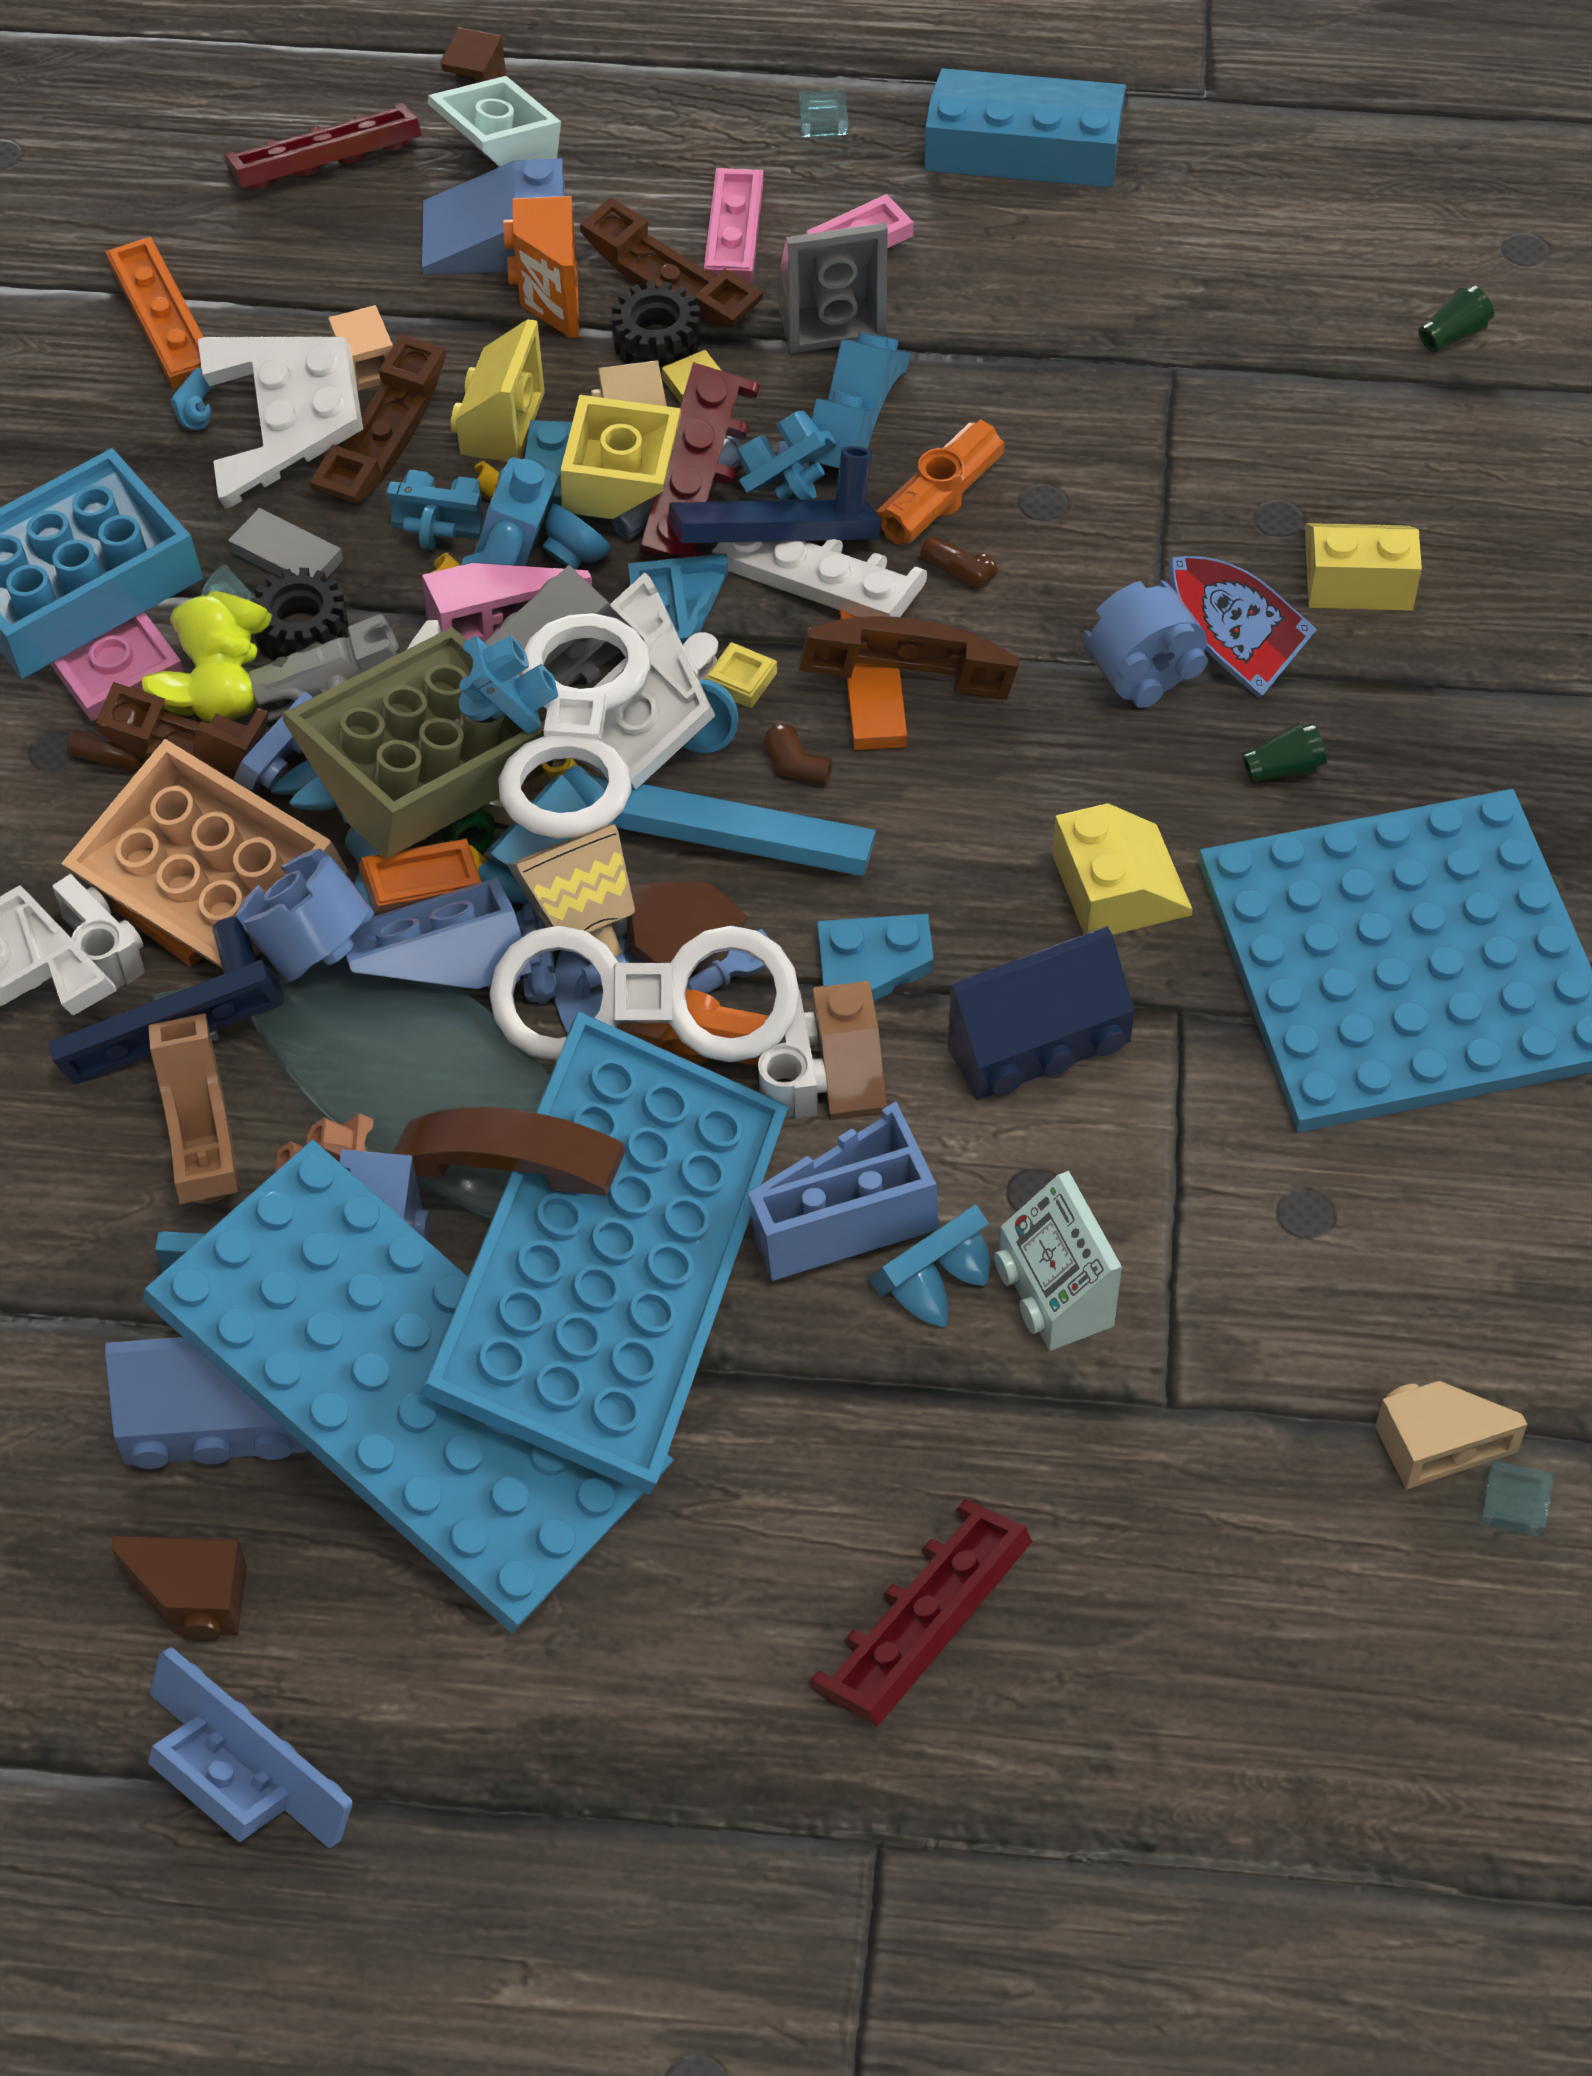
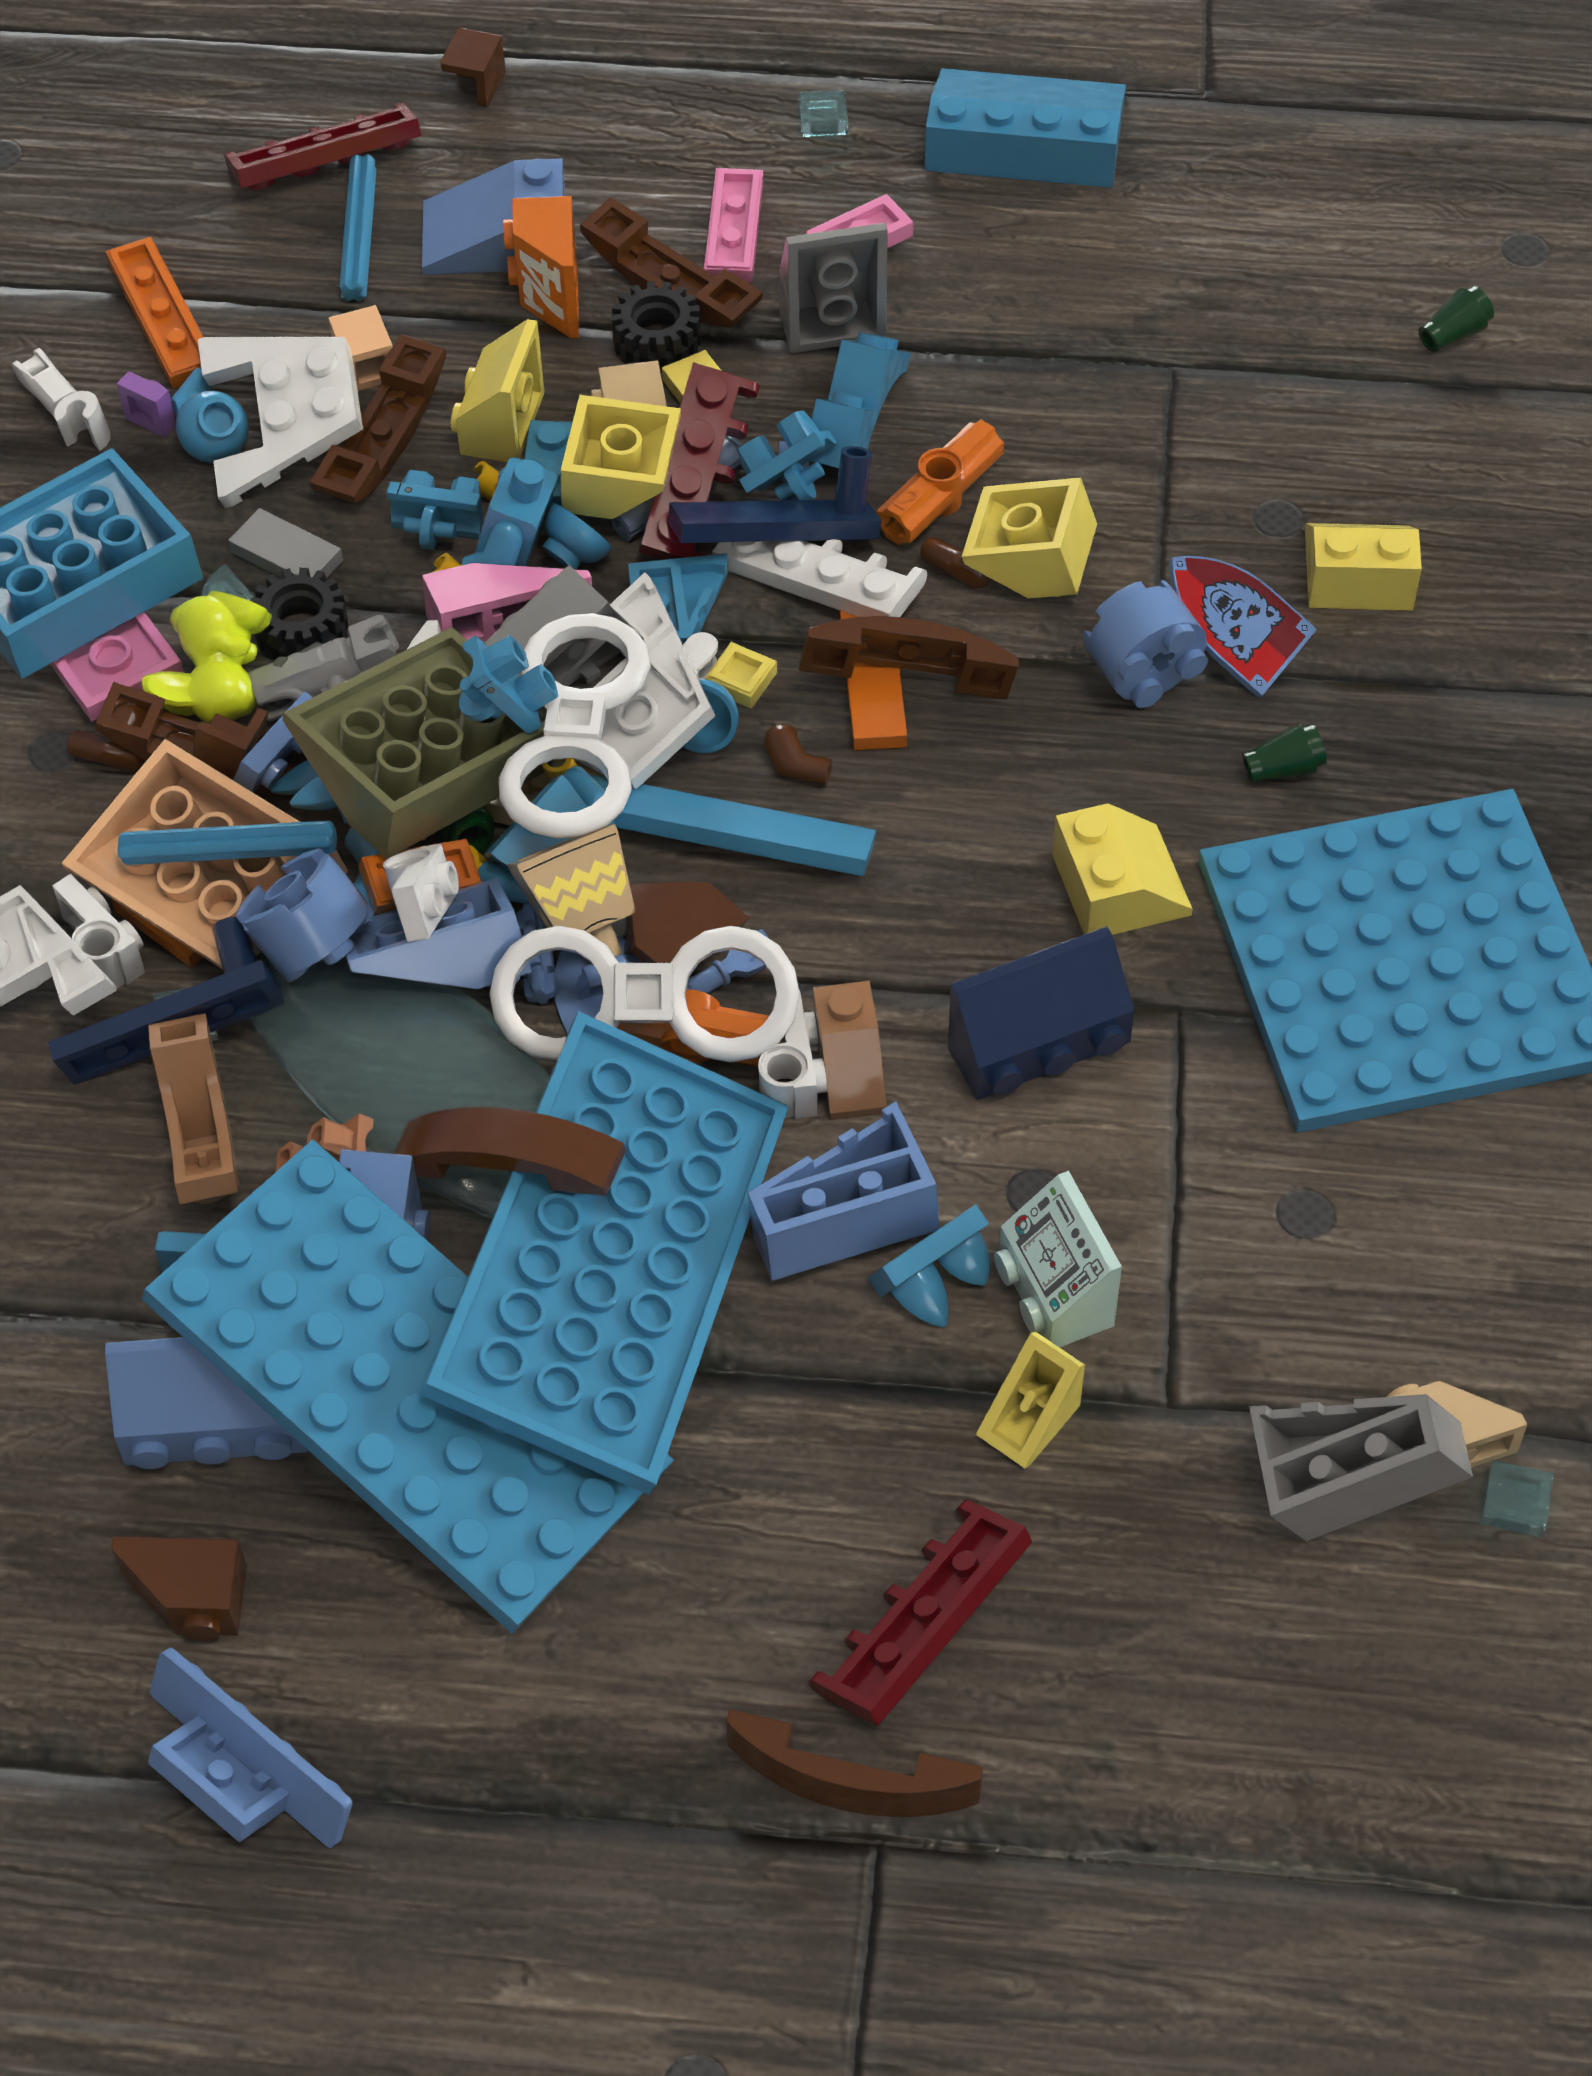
light aqua slope [427,76,561,167] -> none
dark azure wing [817,914,934,1002] -> none
none -> white piece [12,348,111,451]
none -> medium lavender plate [116,371,176,438]
none -> dark azure axle [117,820,337,865]
none -> dark azure piece [176,391,249,463]
none -> dark azure axle [339,154,377,302]
none -> white plate [383,843,459,942]
none -> reddish brown slope [726,1709,984,1817]
none -> light yellow slope [961,477,1097,598]
none -> light yellow slope [976,1332,1085,1468]
none -> light grey wedge [1249,1394,1473,1541]

